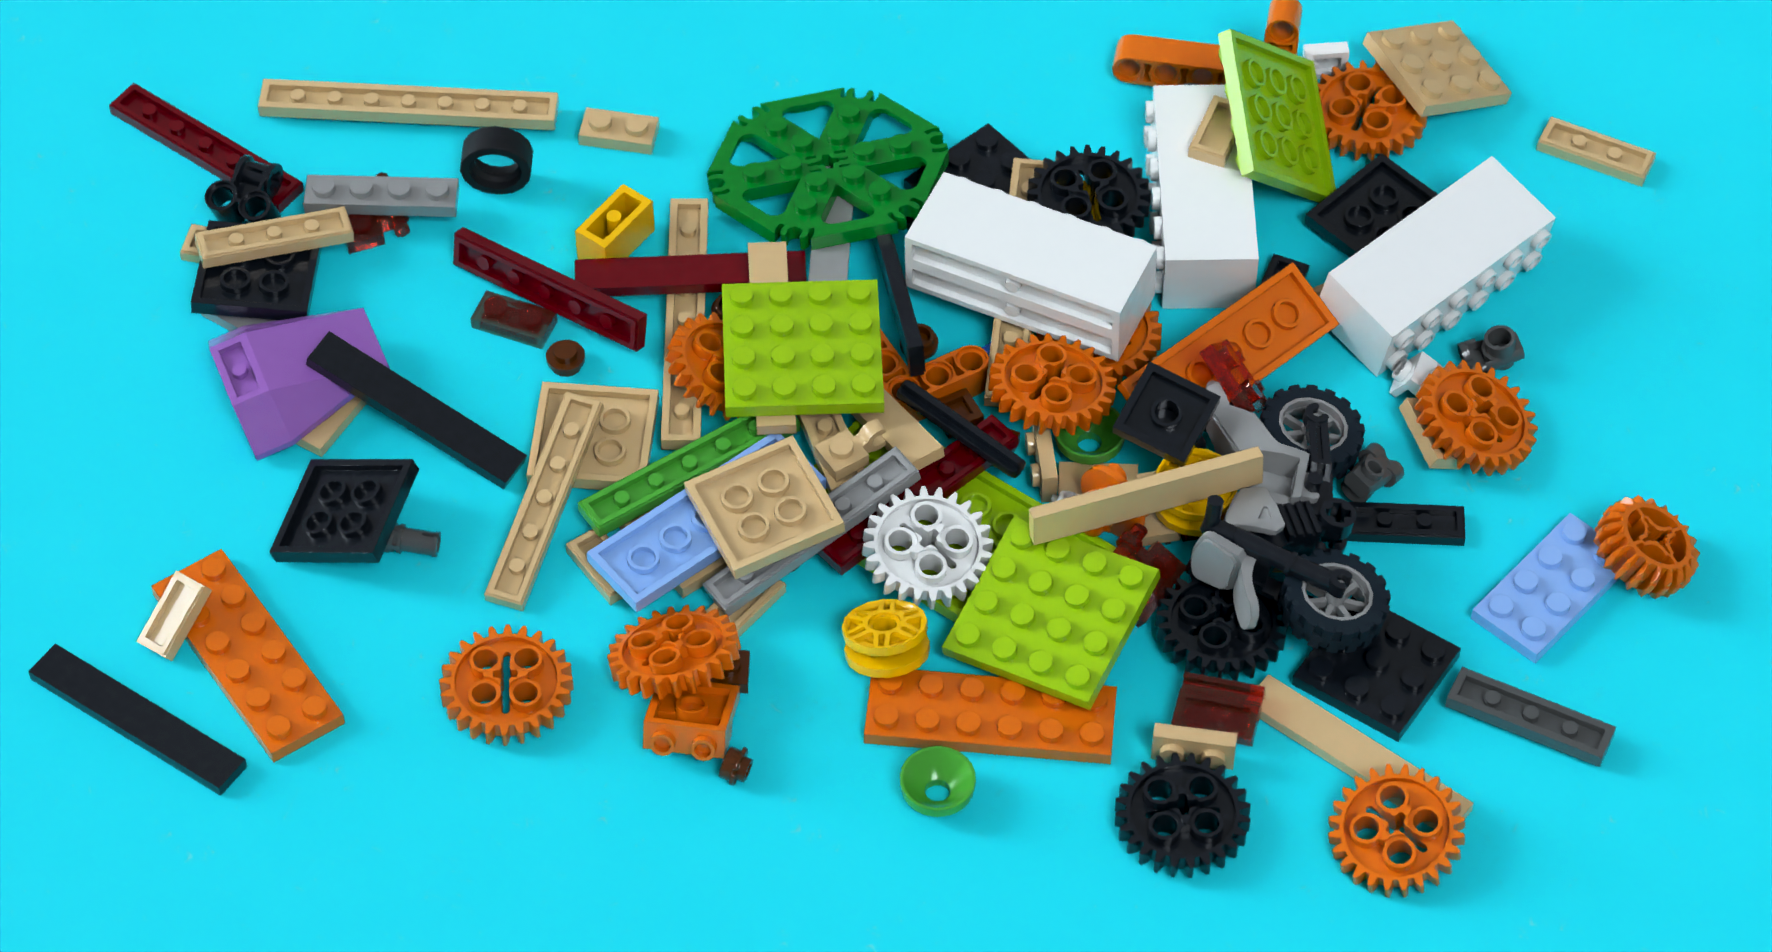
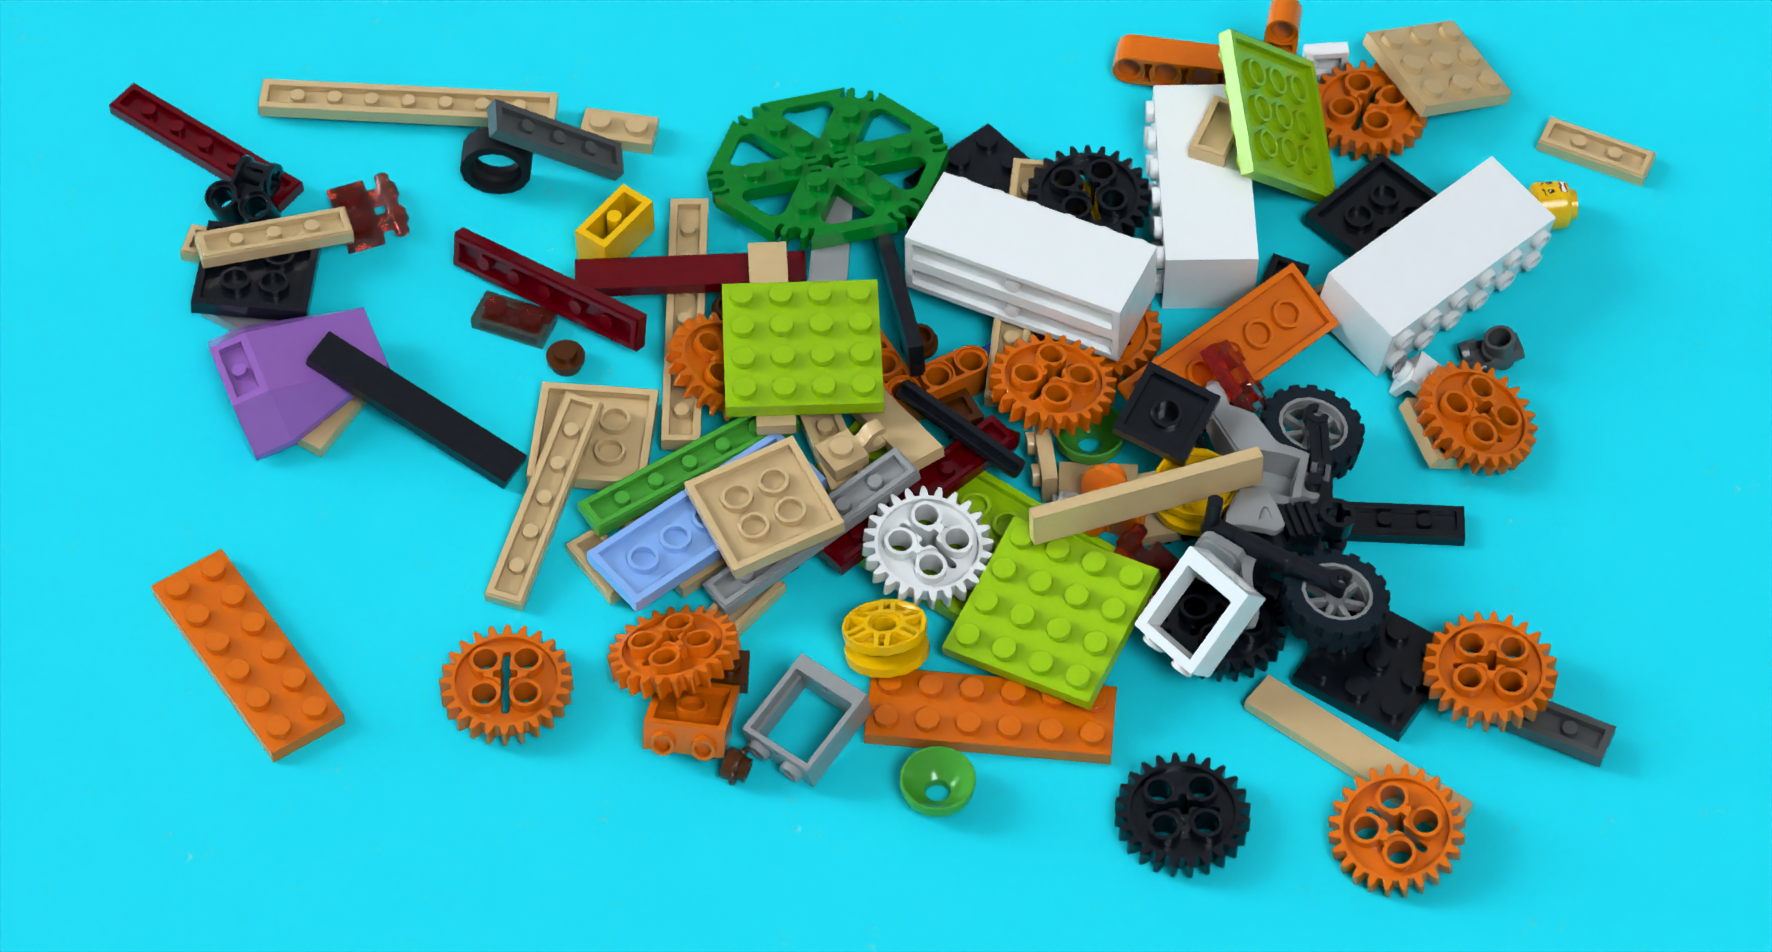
black tile [28,644,247,796] -> none
tan tile [136,570,212,661] -> none
black plate [270,459,419,563] -> none
light grey plate [303,175,459,217] -> none
dark grey pin [384,523,441,558] -> none
tan plate [1151,723,1238,770] -> none
clear red plate [1171,672,1266,747] -> none
dark grey plate [1341,443,1404,502] -> none
light blue plate [1471,513,1619,663] -> none
orange gear [1593,495,1700,599] -> none
none -> dark grey plate [487,99,624,181]
none -> light grey window [742,653,872,787]
none -> white window [1134,546,1266,678]
none -> orange gear [1422,611,1558,732]
none -> yellow head [1528,181,1578,230]

